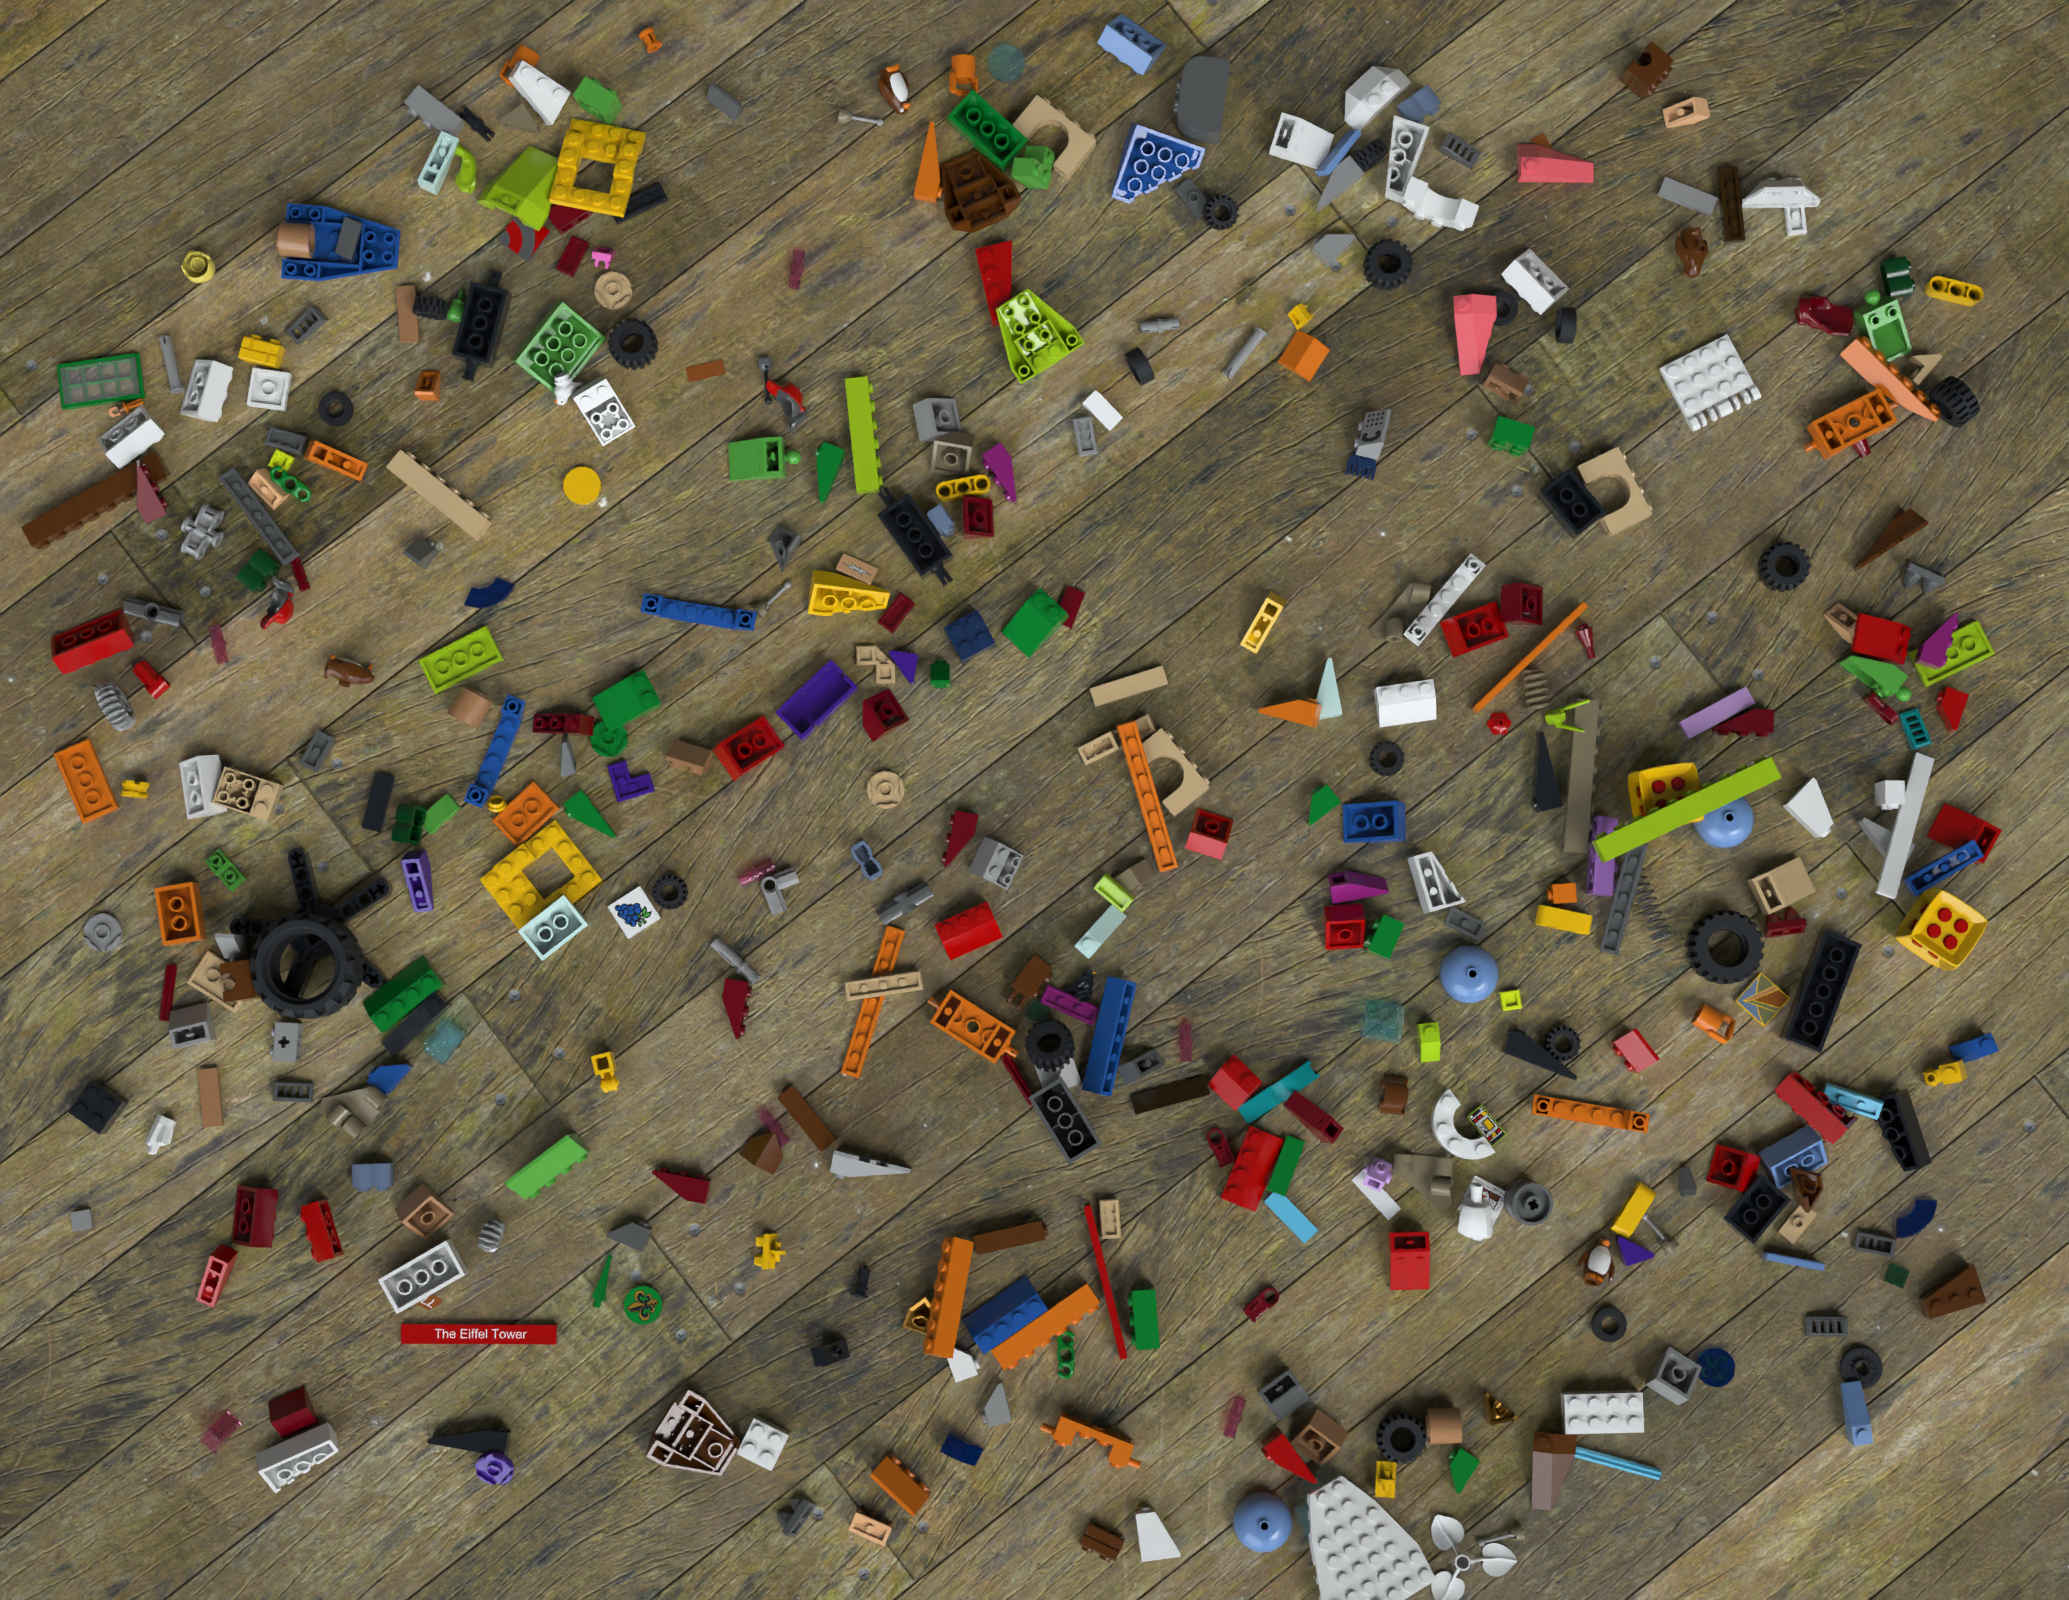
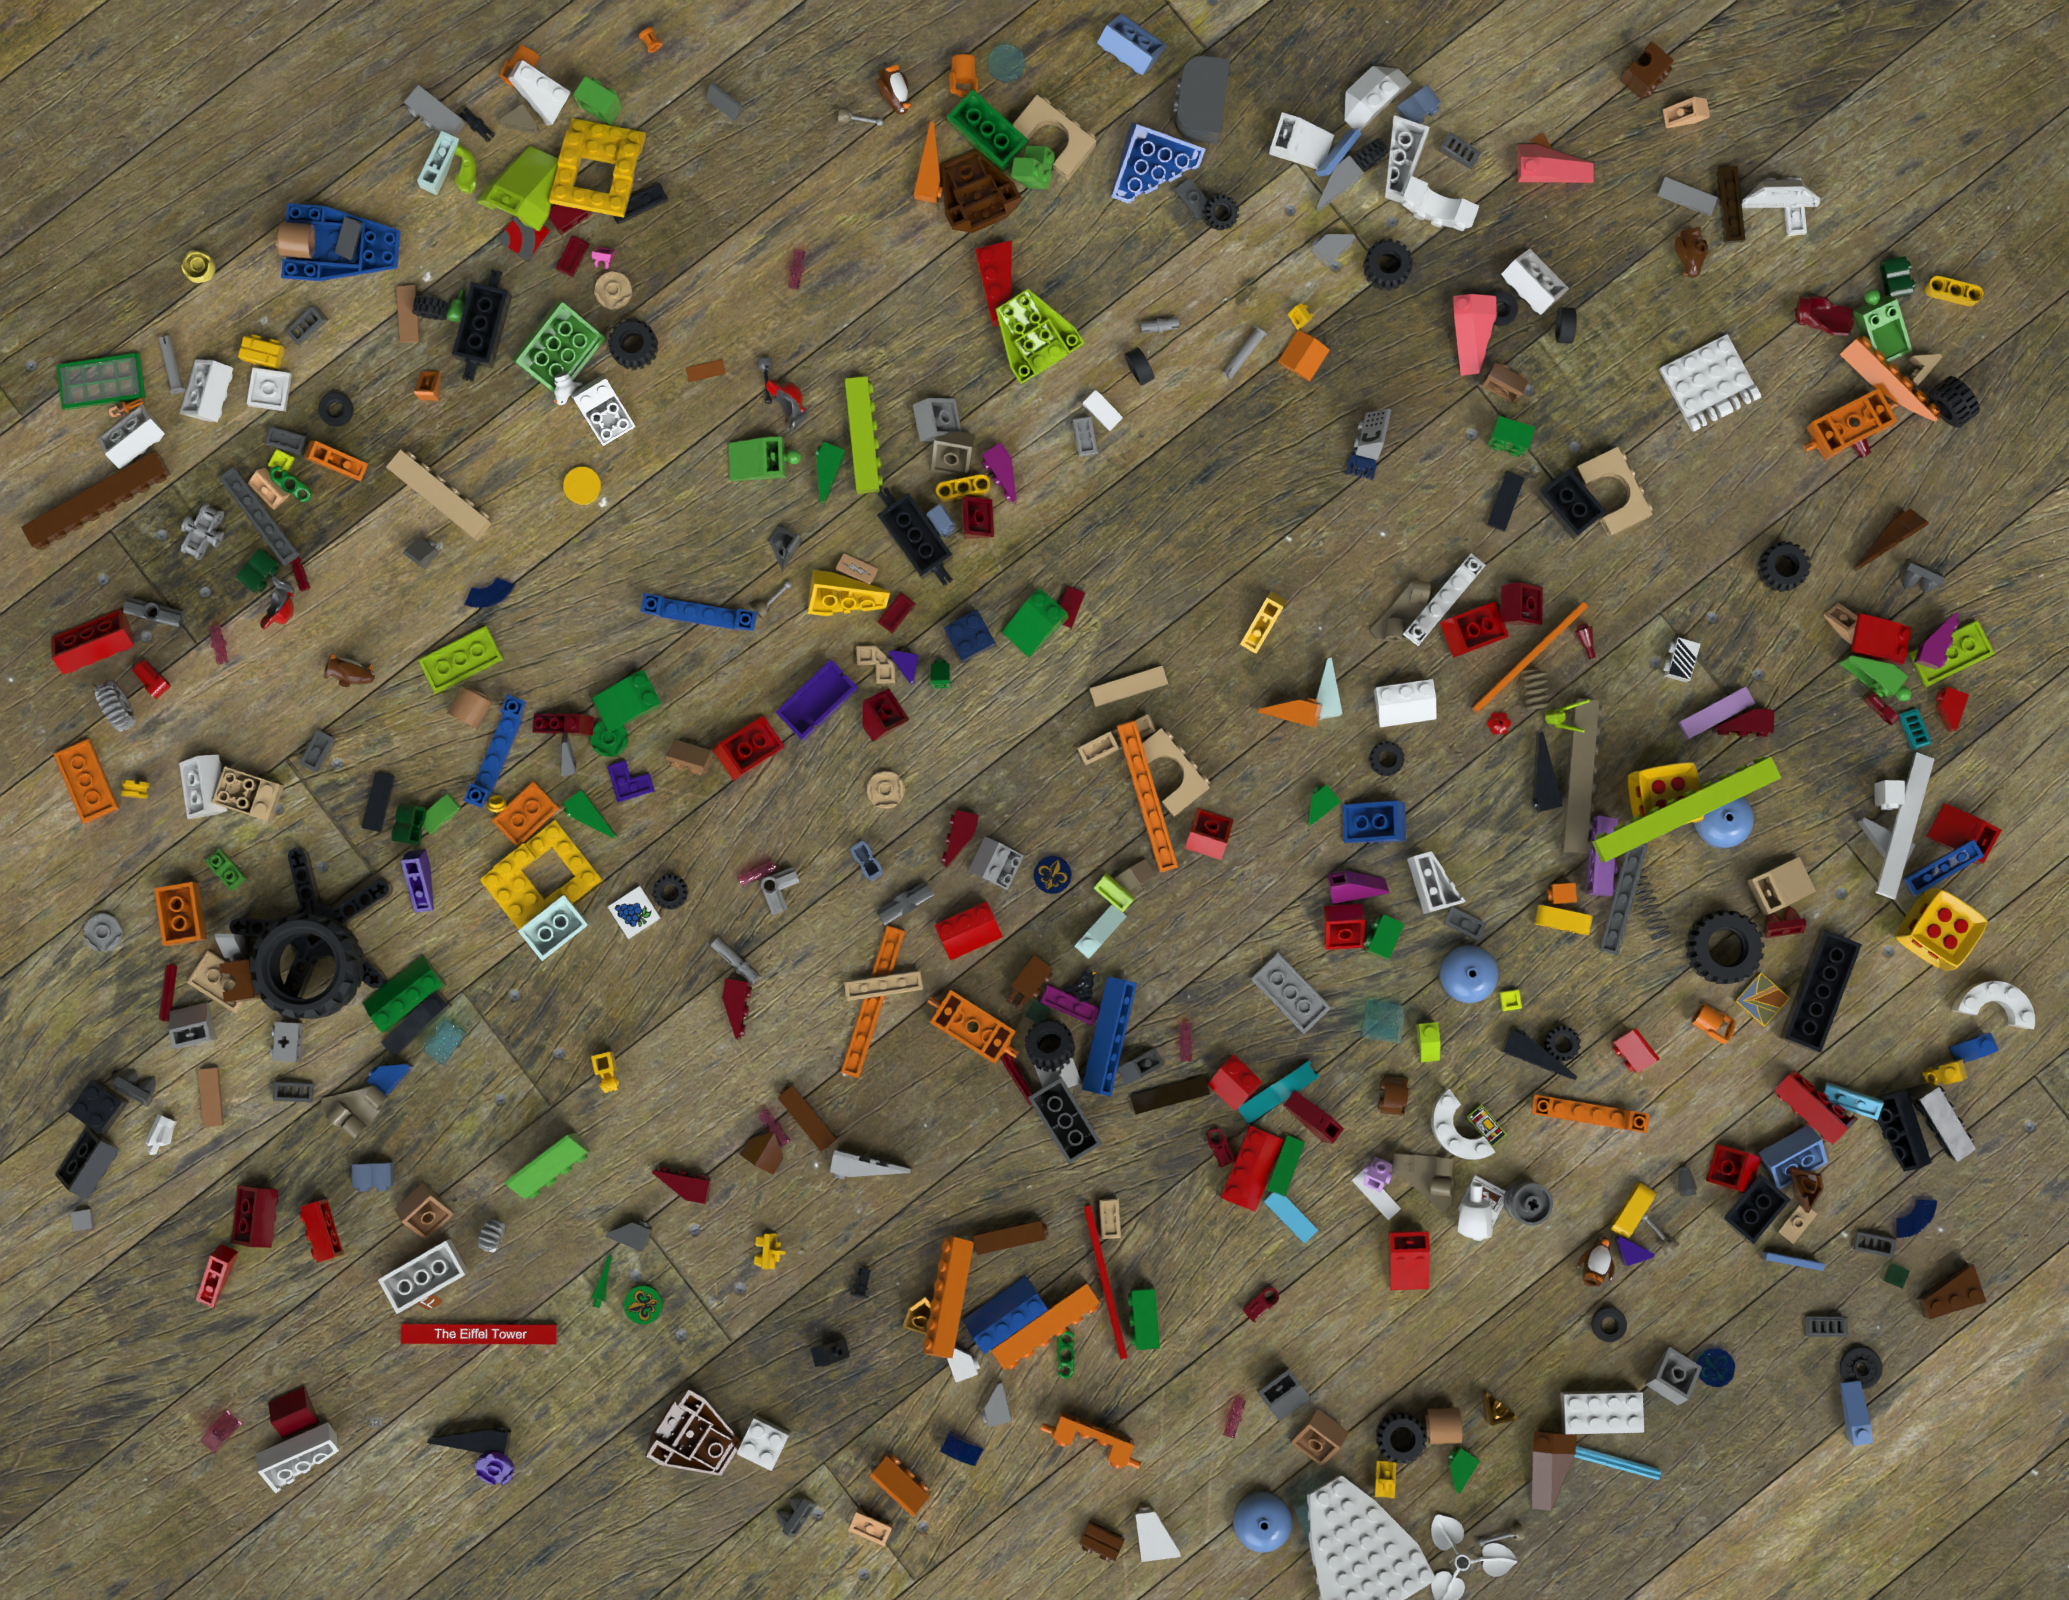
dark red slope [136,460,169,524] -> none
red slope [1261,1428,1318,1484] -> none
white slope [1783,777,1834,838] -> none
none -> black slope [55,1126,119,1199]
none -> dark grey tile [113,1071,156,1107]
none -> tile [1033,856,1072,894]
none -> light grey tile [1250,952,1332,1034]
none -> black tile [1486,472,1525,532]
none -> brick [1663,637,1700,683]
none -> wedge [1907,1082,1976,1162]
none -> white brick [1951,981,2035,1029]

